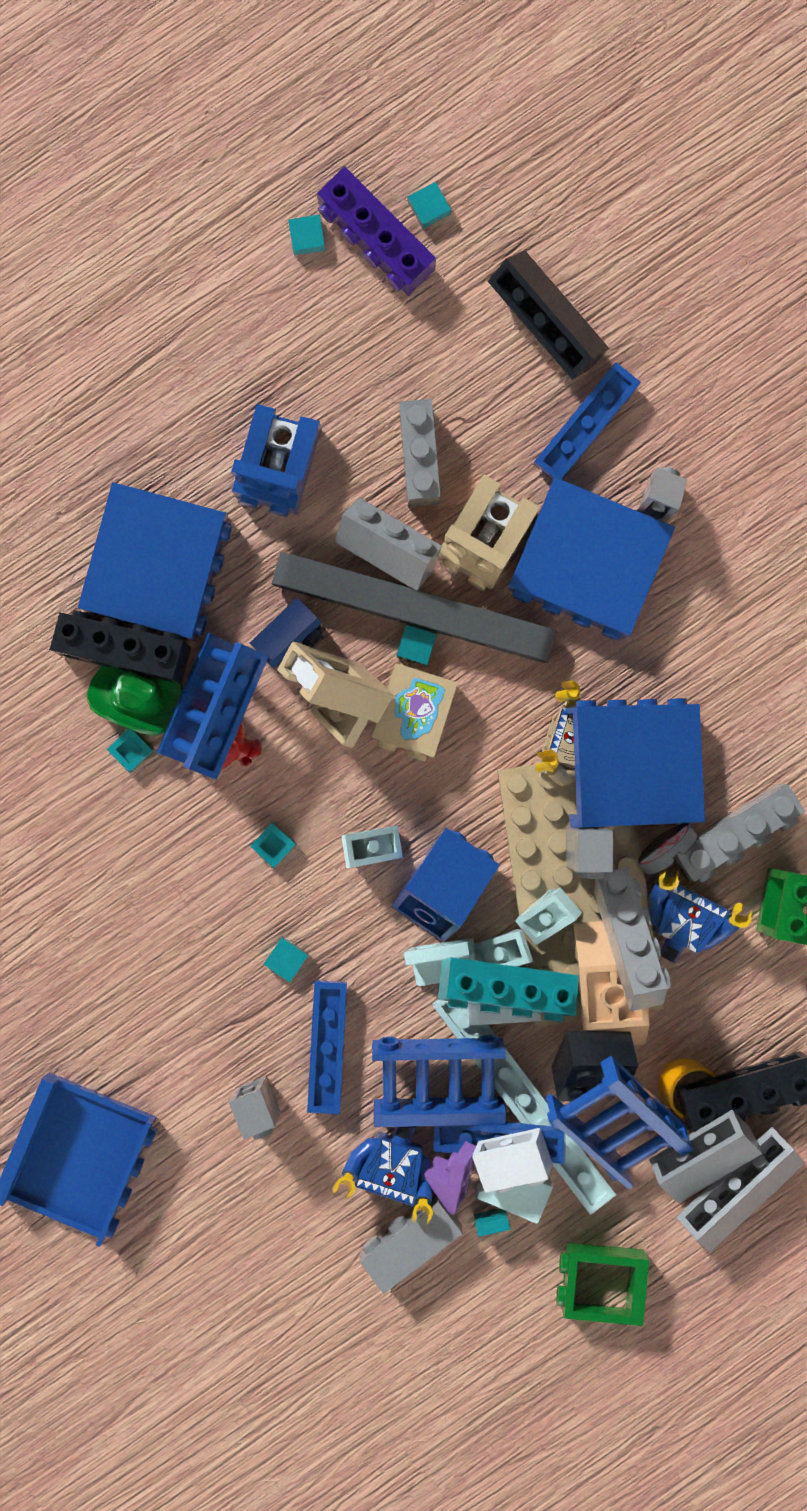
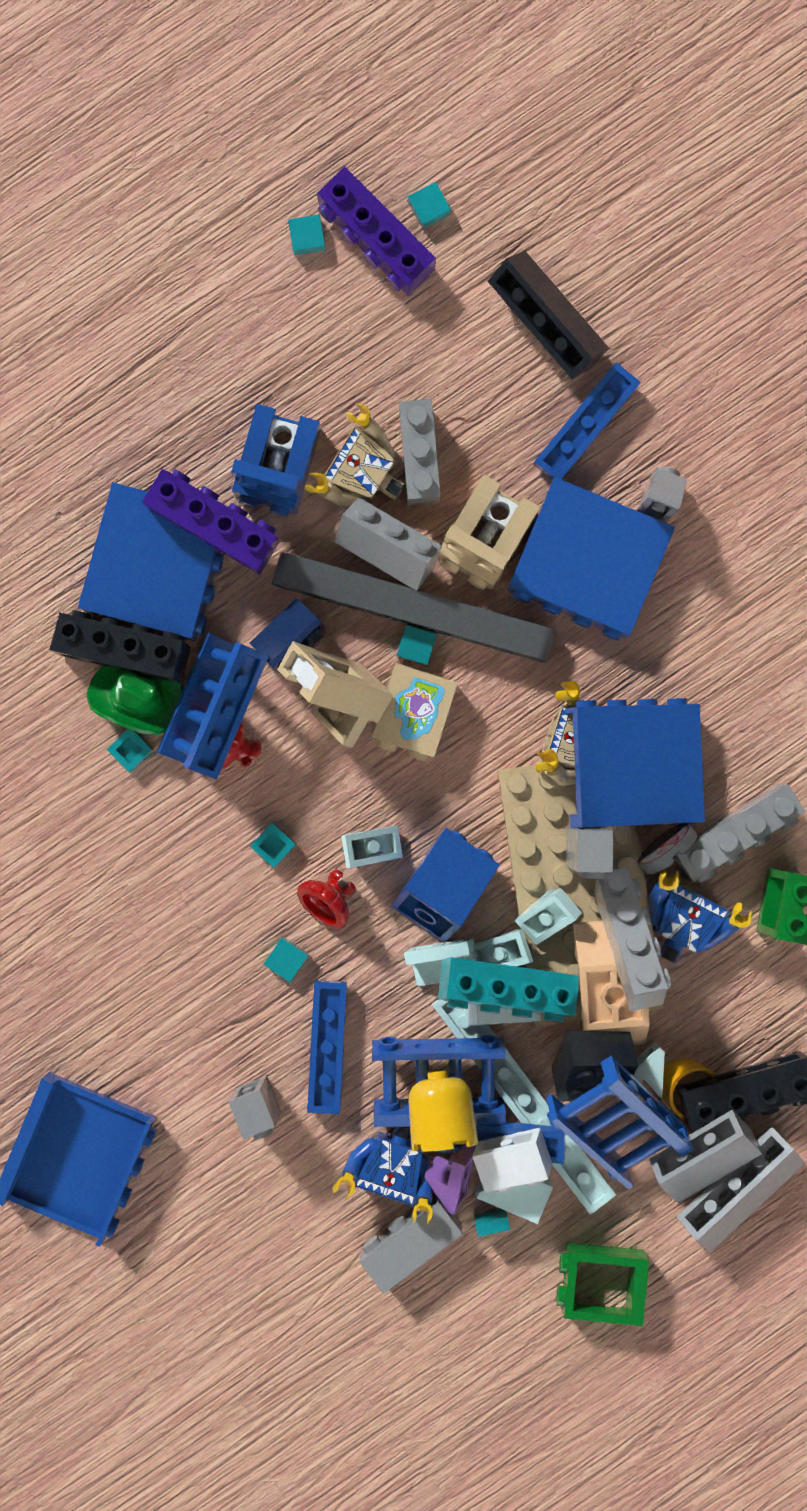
none -> dark purple brick [142,468,280,575]
none -> red hair [296,869,356,929]
none -> torso [305,403,405,507]
none -> yellow cylinder [408,1071,479,1152]
none -> light aqua slope [615,1042,665,1101]

